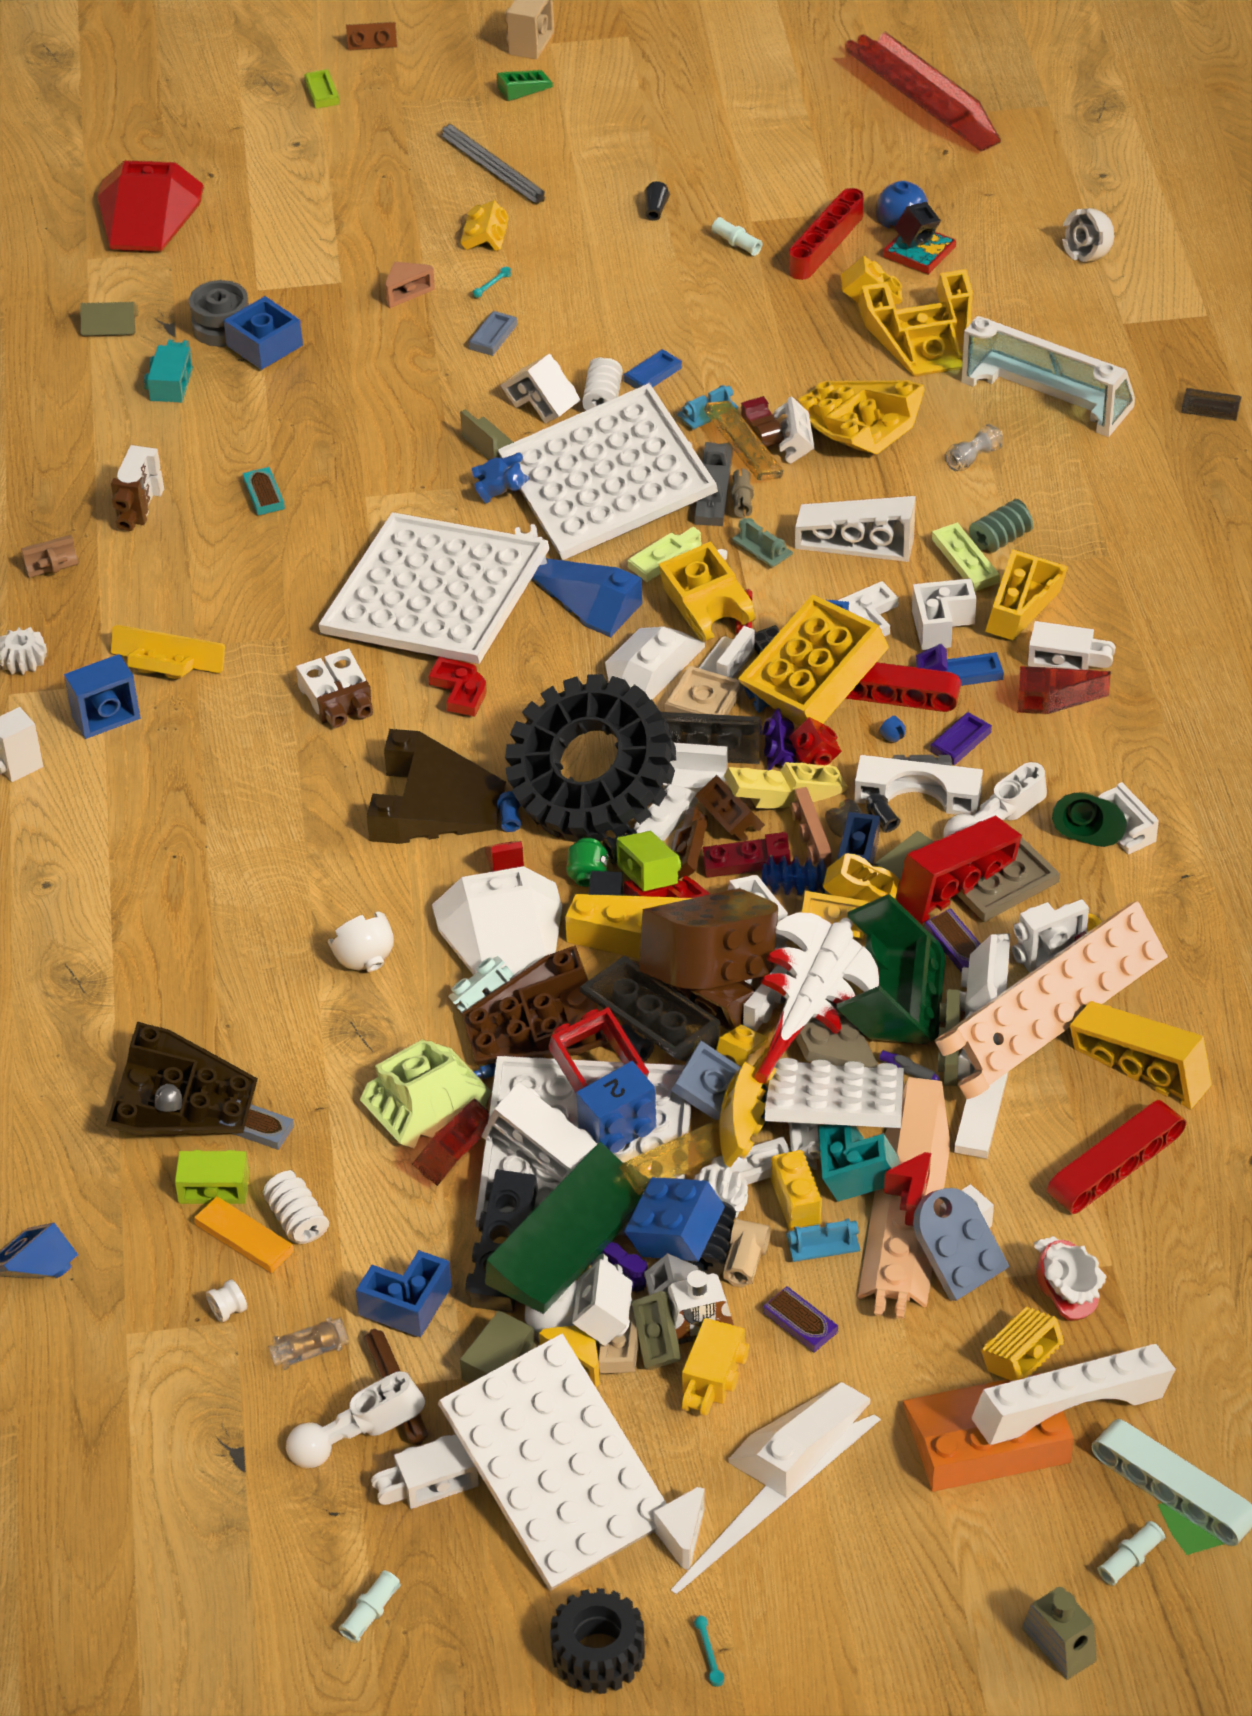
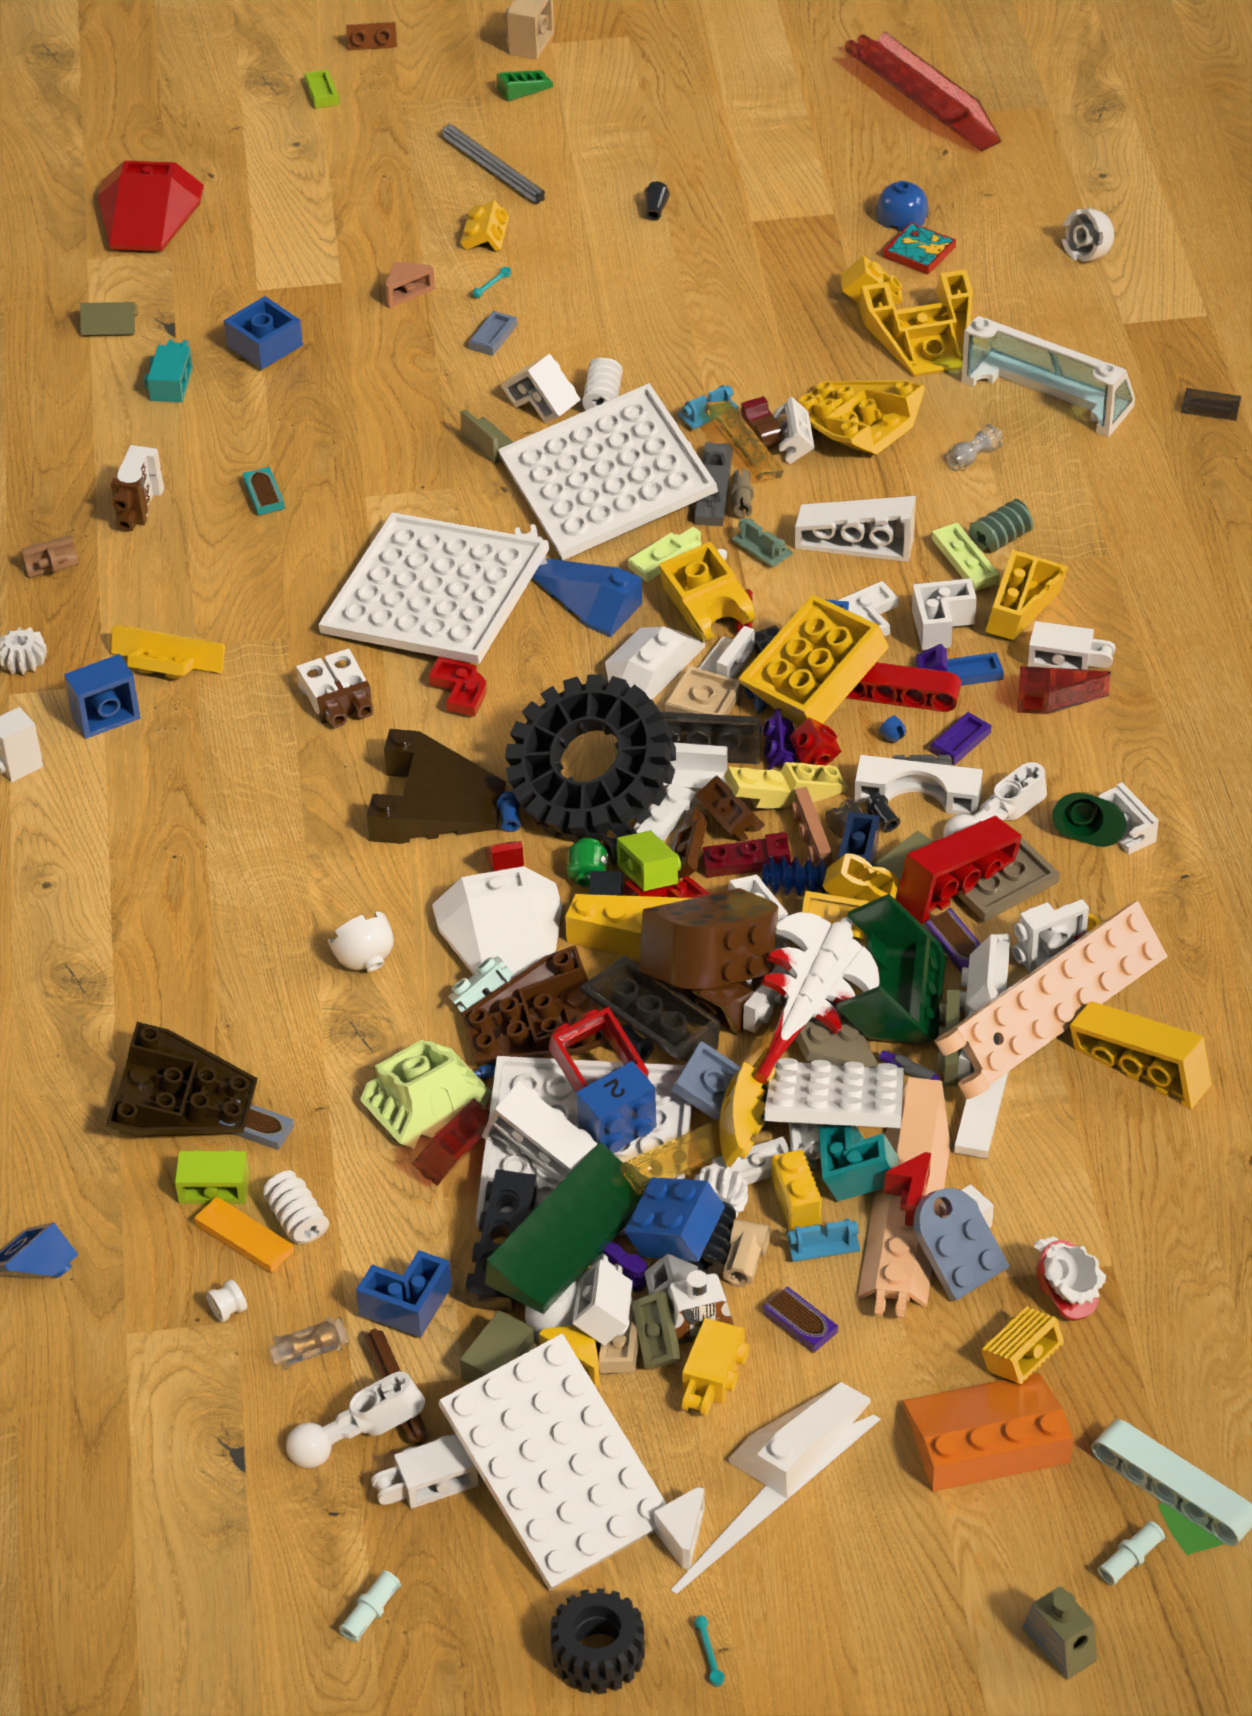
flat silver hinge [155,1084,182,1111] -> none
dark grey wheel [189,280,249,347] -> none
blue animal [471,452,530,503] -> none
blue tile [624,349,682,389] -> none
light aqua pin [711,217,763,256] -> none
yellow bracket [716,1025,768,1067] -> none
red beam [789,188,864,280] -> none
black brick [894,202,941,247] -> none
white arch [971,1344,1176,1445] -> none
red beam [1046,1100,1187,1214] -> none

